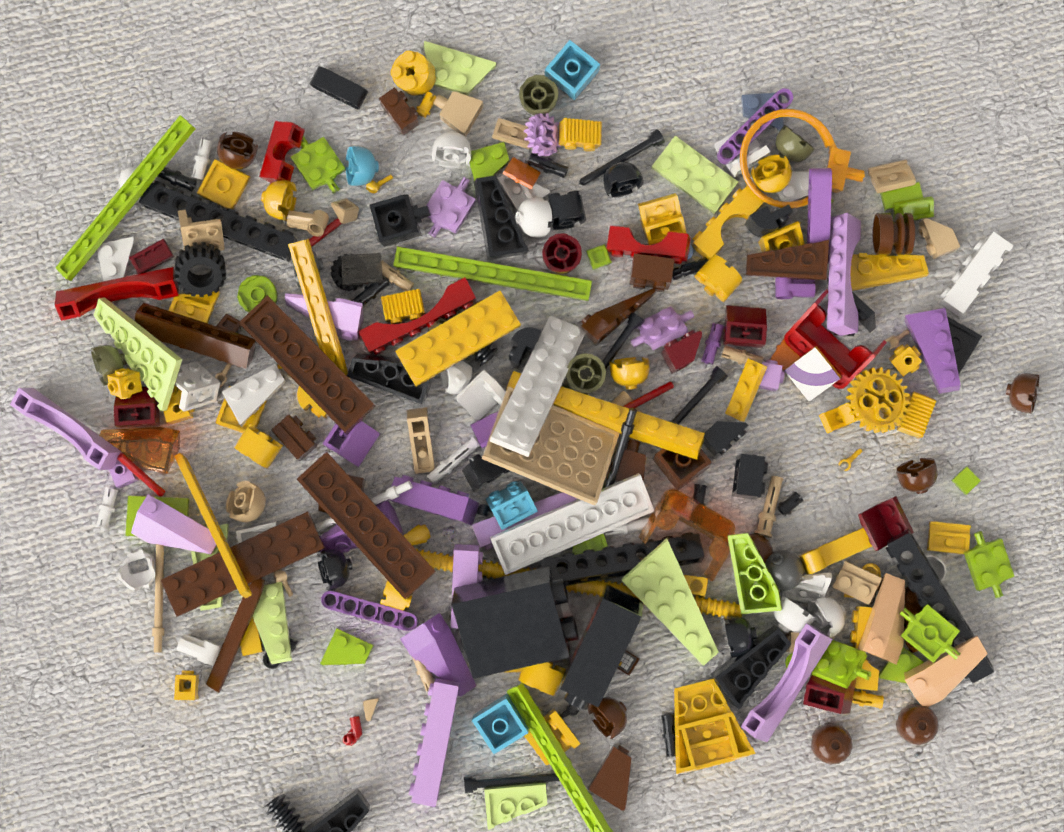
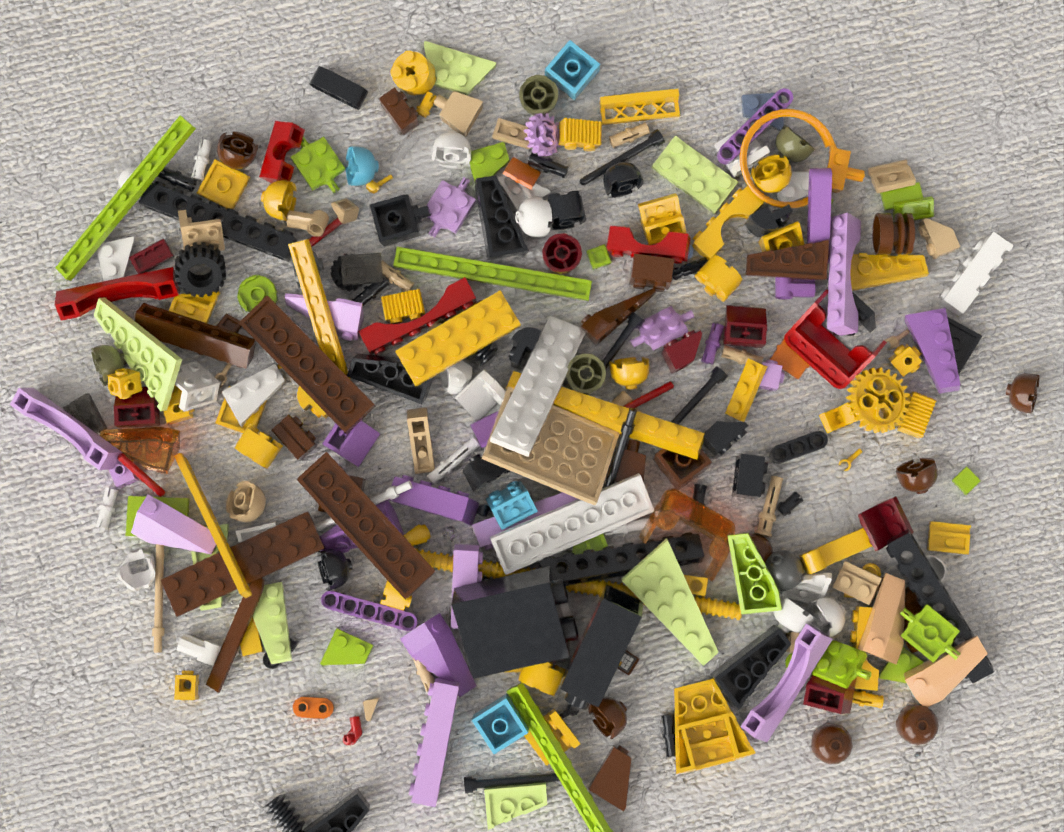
tan hand [273,570,293,597] -> none
black cylinder [724,616,757,658] -> none
tile [784,346,841,401] -> none
lime plate [964,531,1015,598] -> none
none -> clear smoke plate [63,393,108,434]
none -> orange plate [293,697,334,719]
none -> yellow fence [599,89,680,125]
none -> tan pin [609,122,650,148]
none -> black beam [769,431,828,464]

